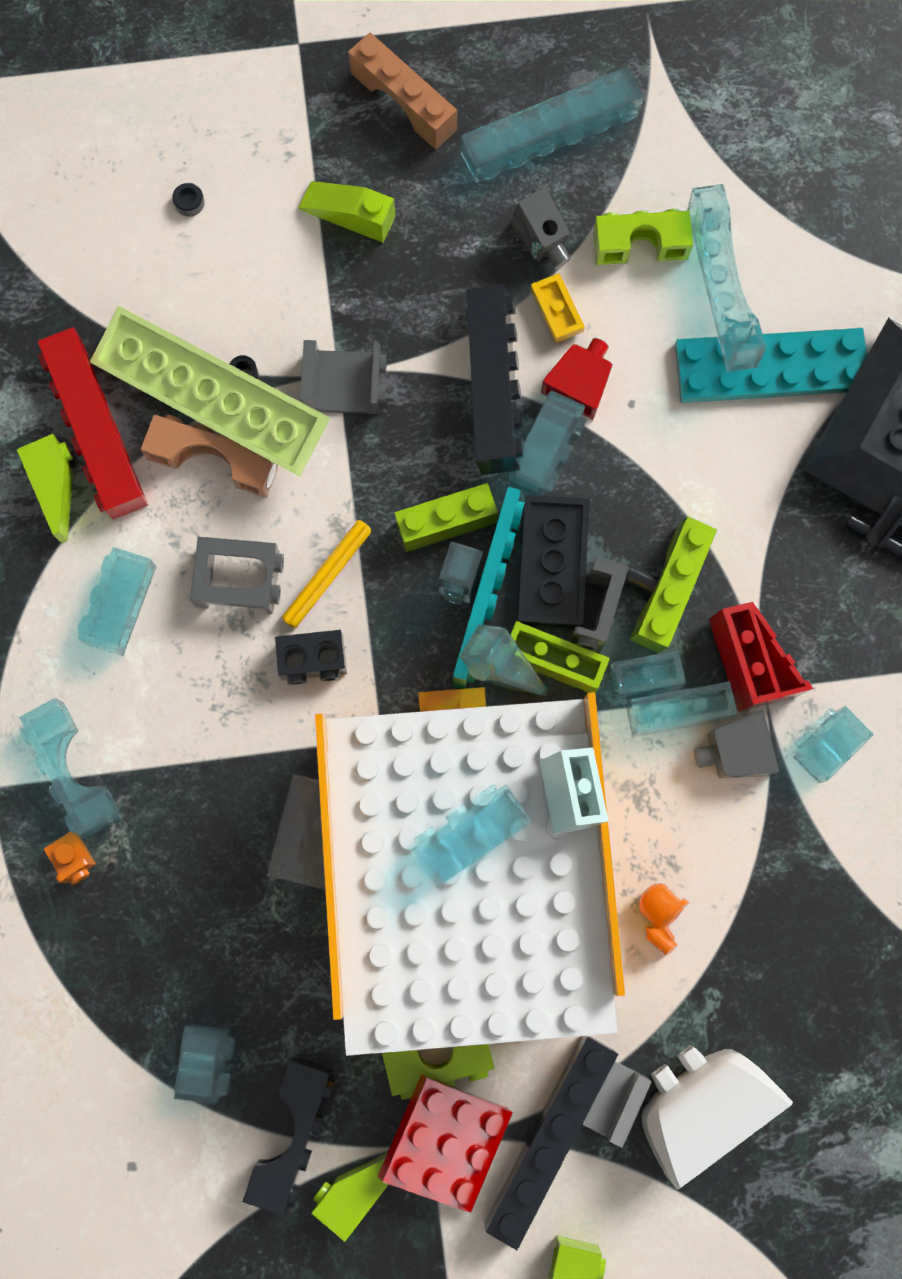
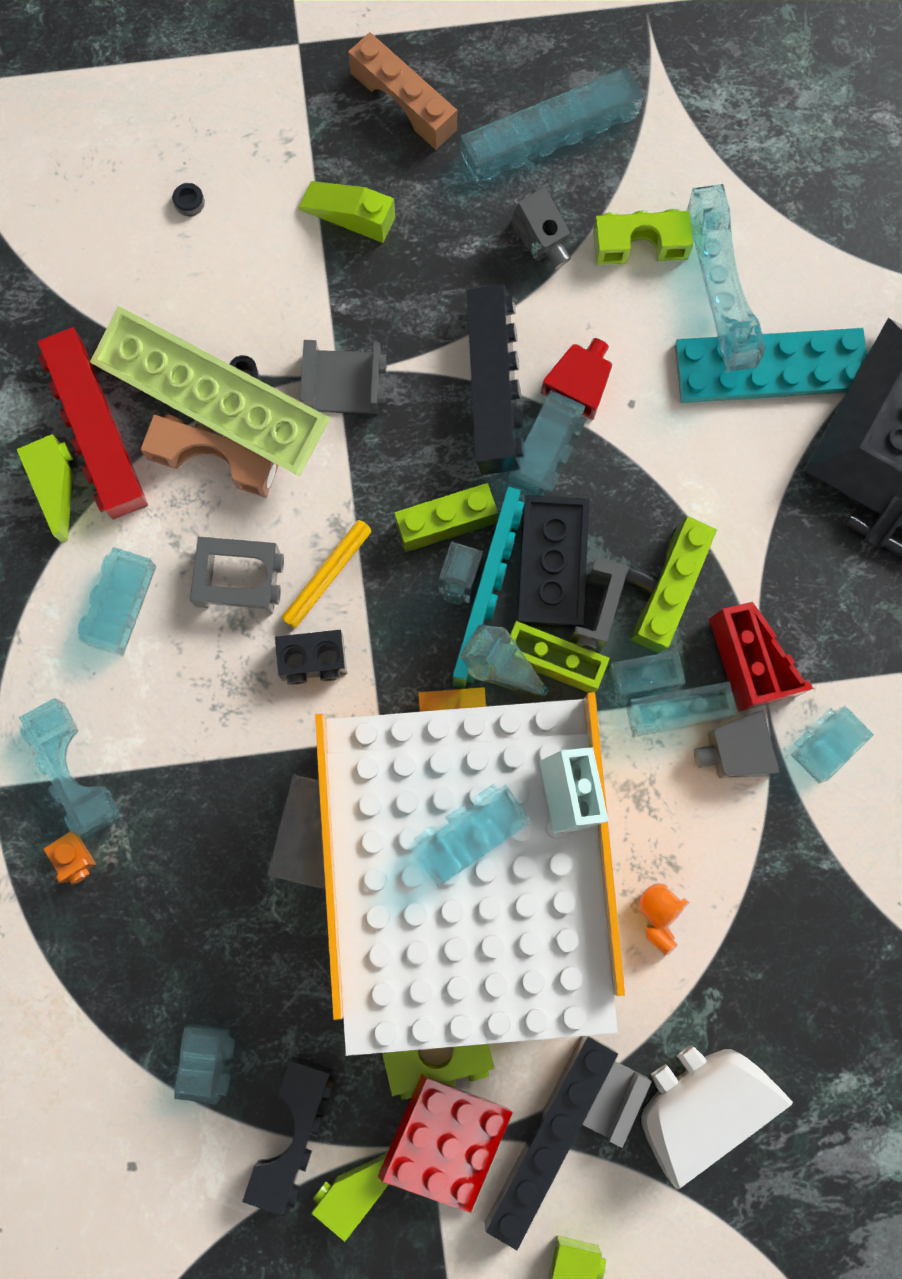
yellow plate [530,273,585,343] -> none

